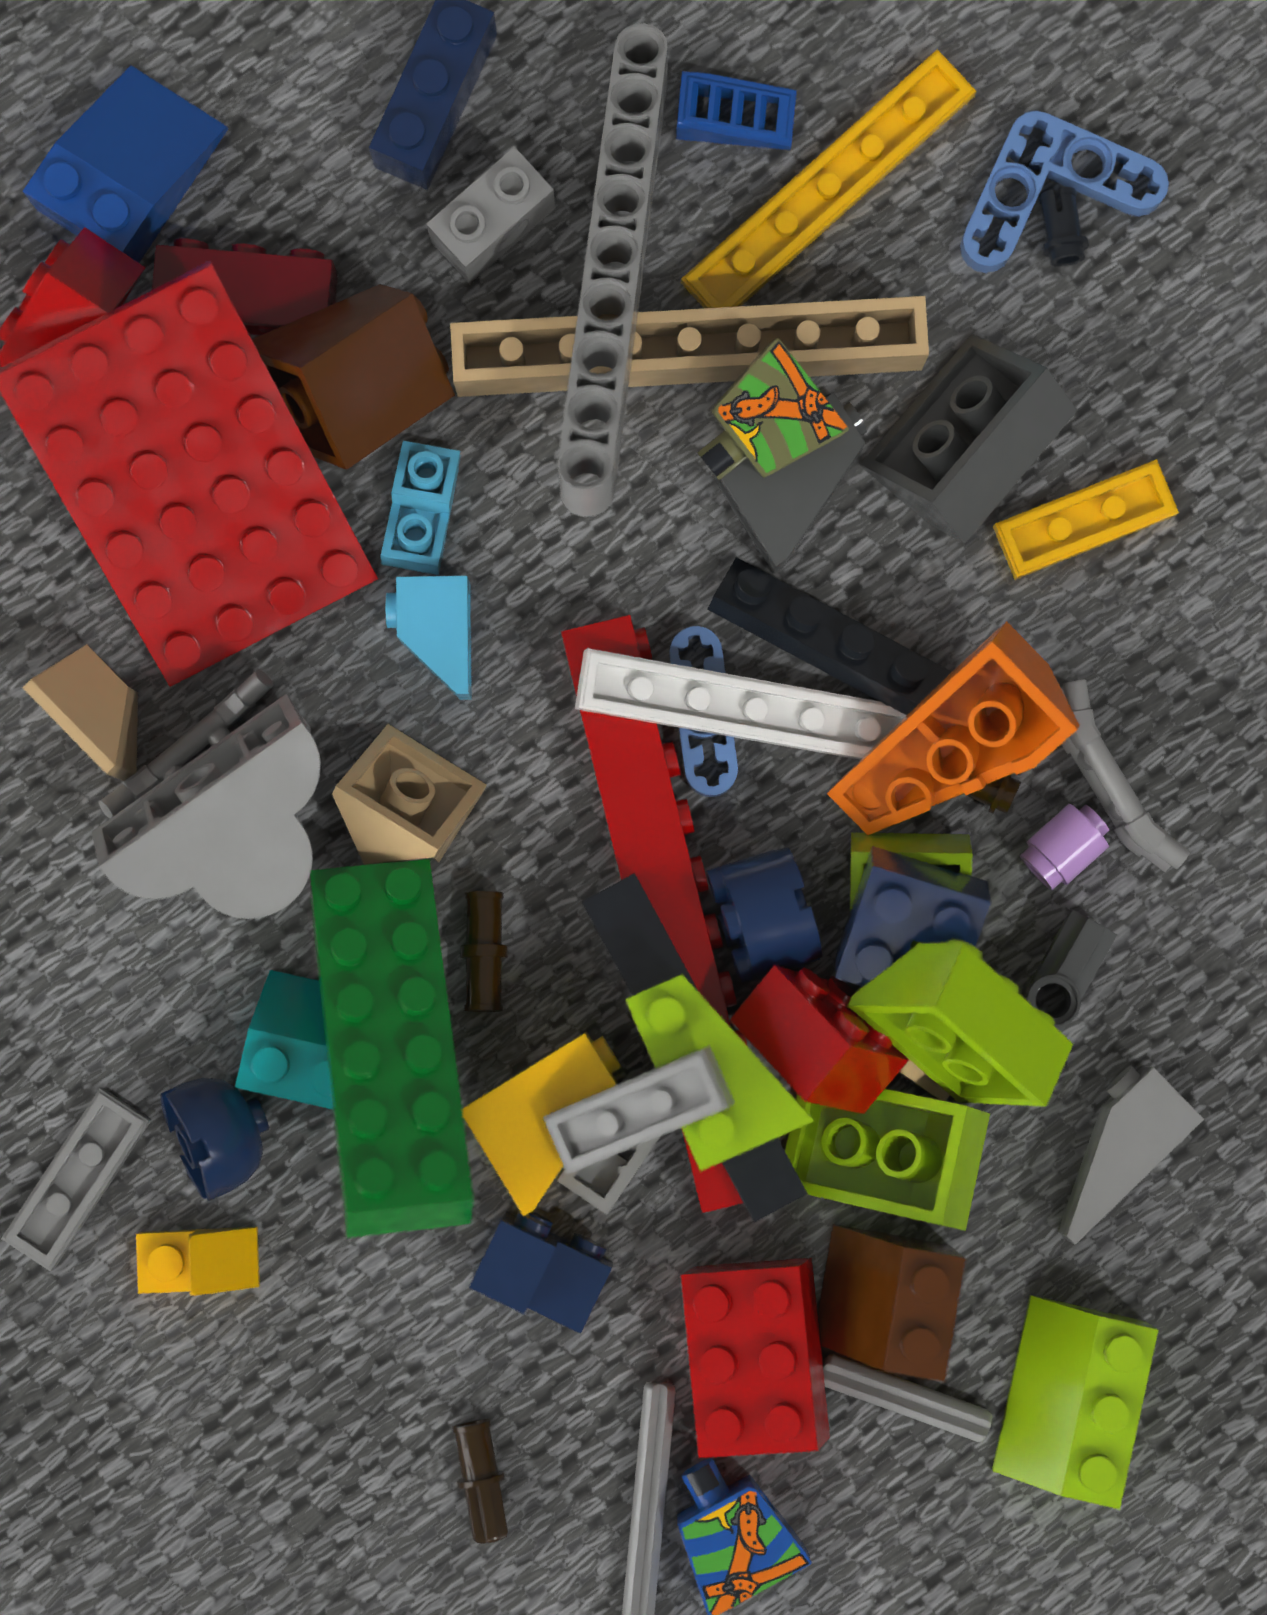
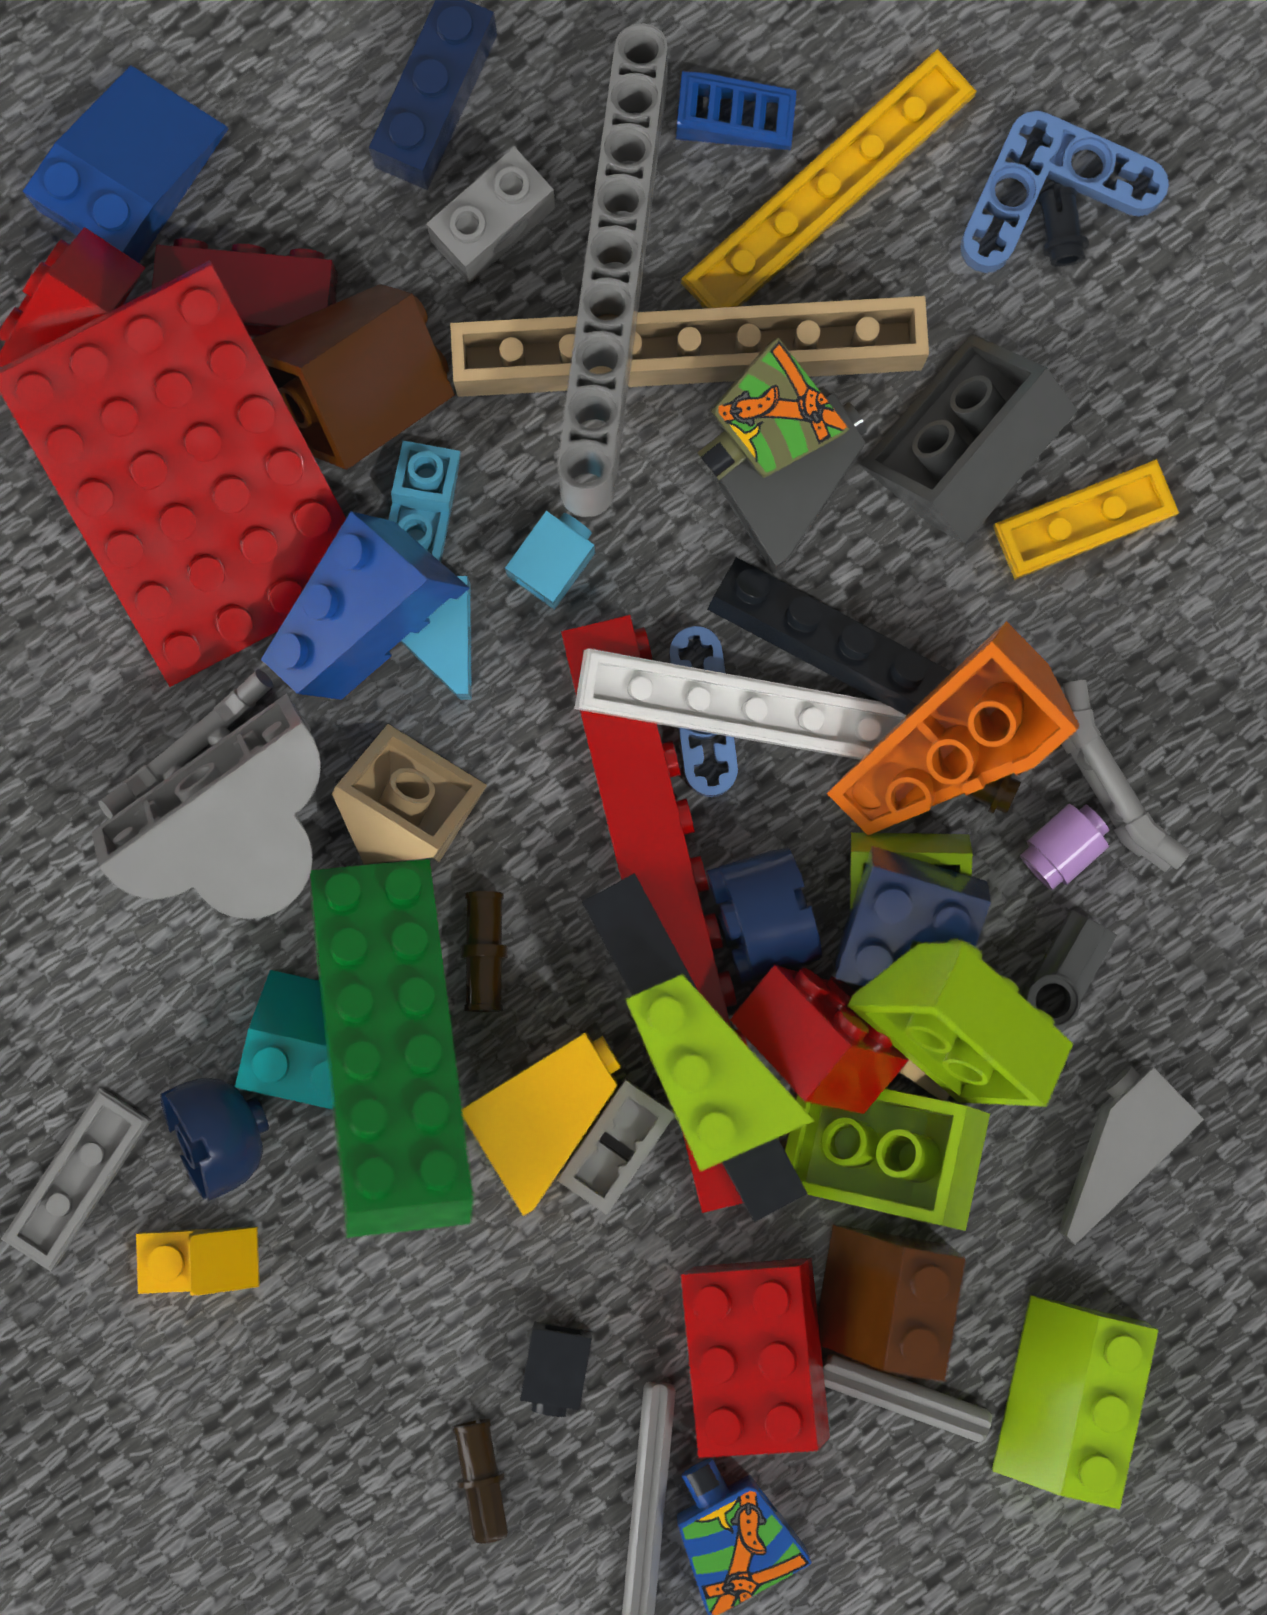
tan slope [22,644,138,781] -> none
dark blue brick [469,1210,613,1334] -> none
light grey tile [543,1046,735,1174] -> none
none -> blue wedge [261,511,470,700]
none -> medium azure brick [505,511,595,610]
none -> black brick [520,1321,593,1417]

